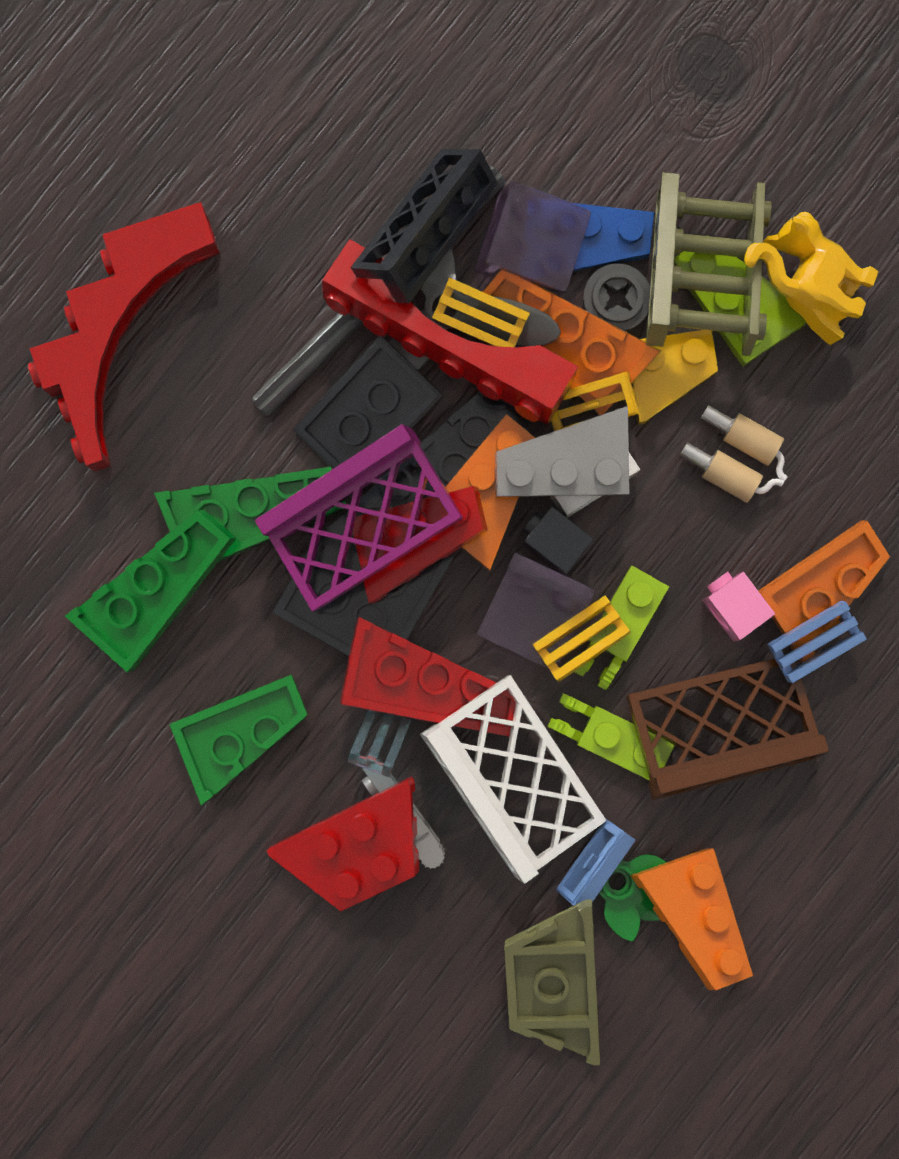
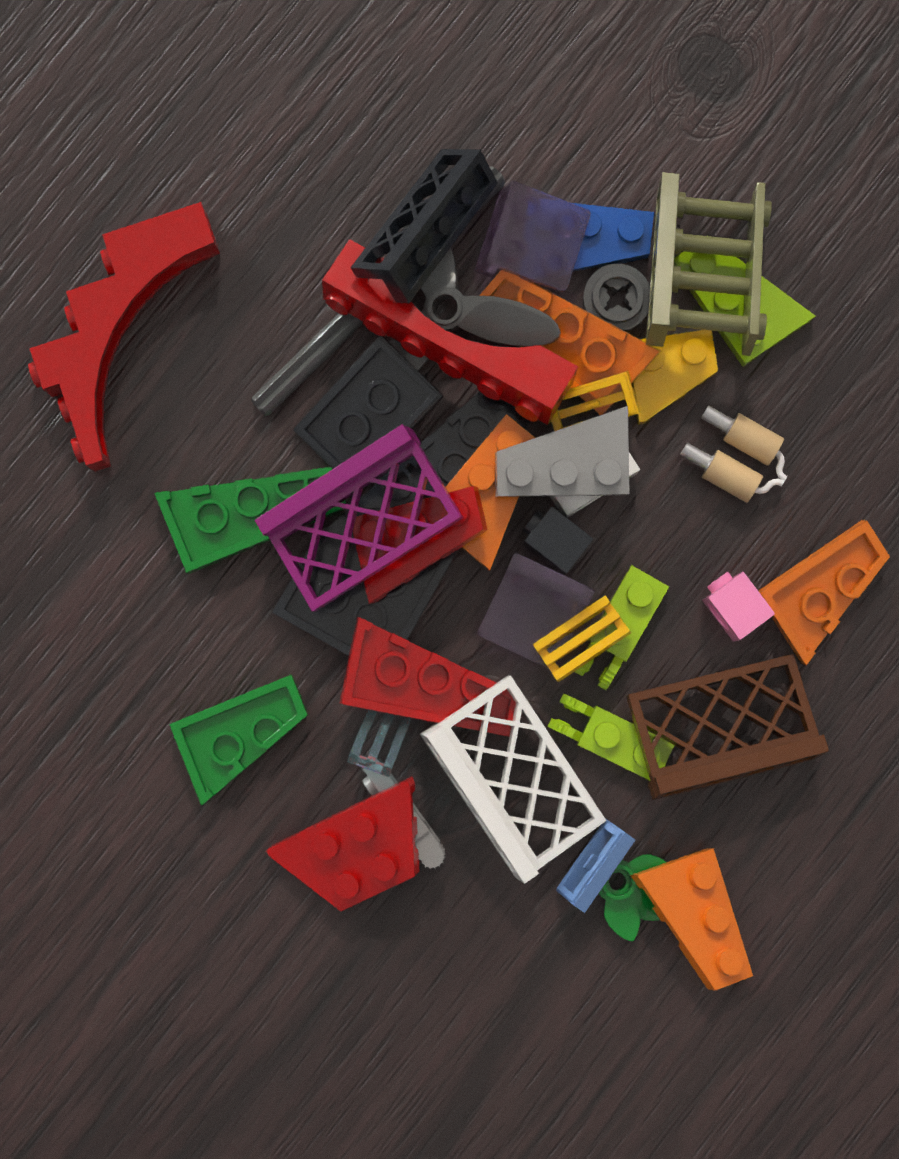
green wing [65,510,236,673] -> none
yellow tile [432,277,530,347] -> none
olive wing [504,899,600,1065] -> none
yellow animal [744,212,879,345] -> none
medium blue tile [767,601,867,683] -> none

